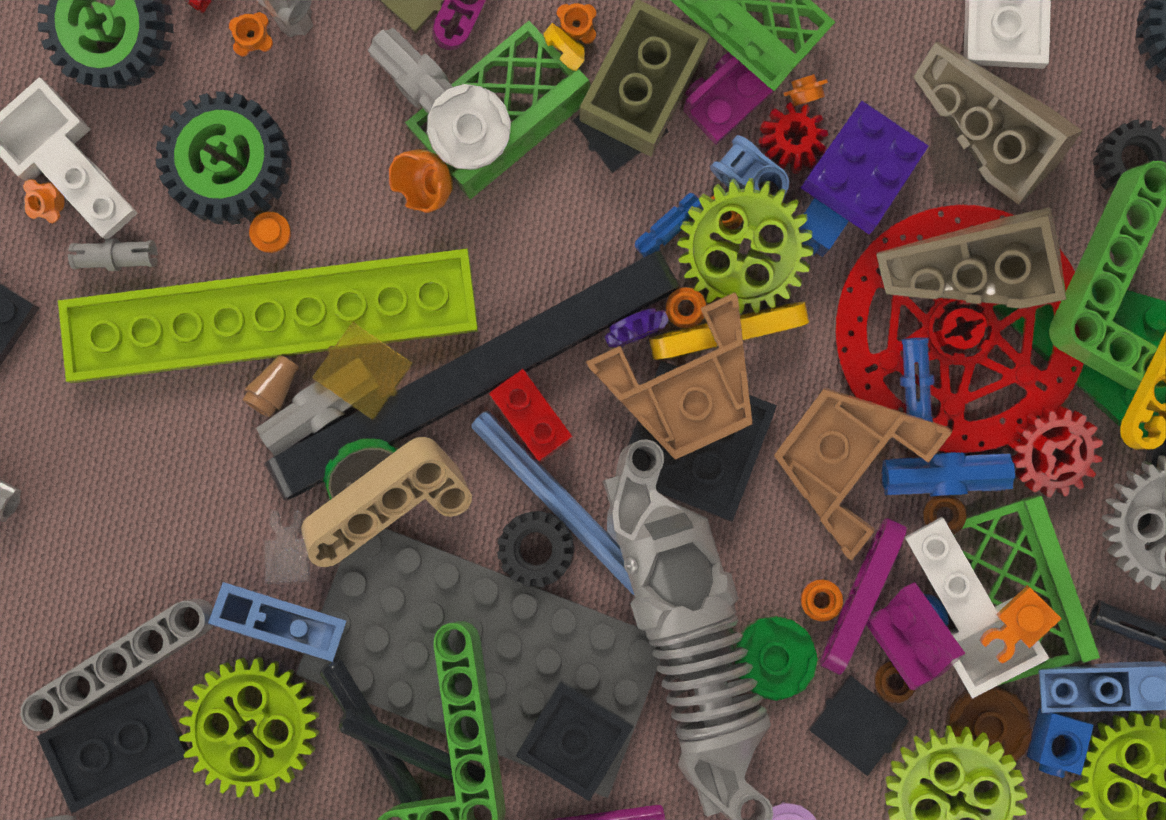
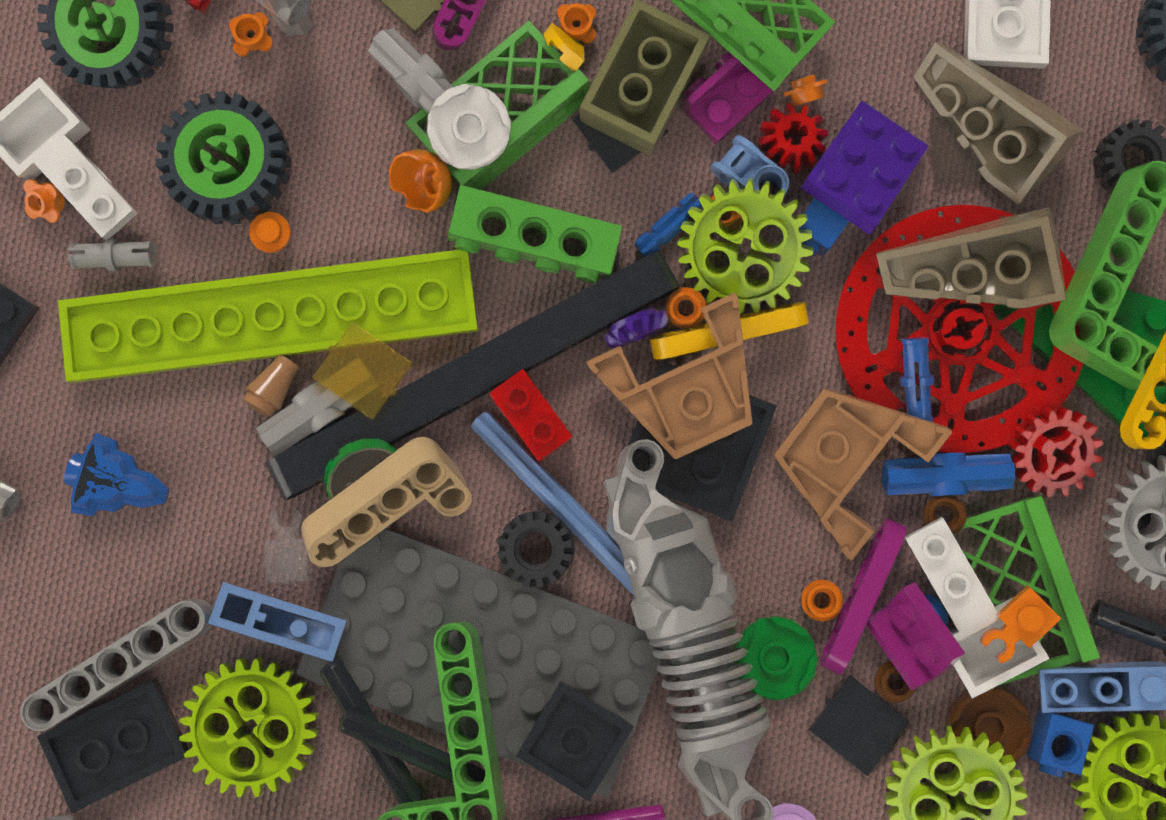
none -> blue rock [64,433,170,516]
none -> bright green brick [448,185,622,283]

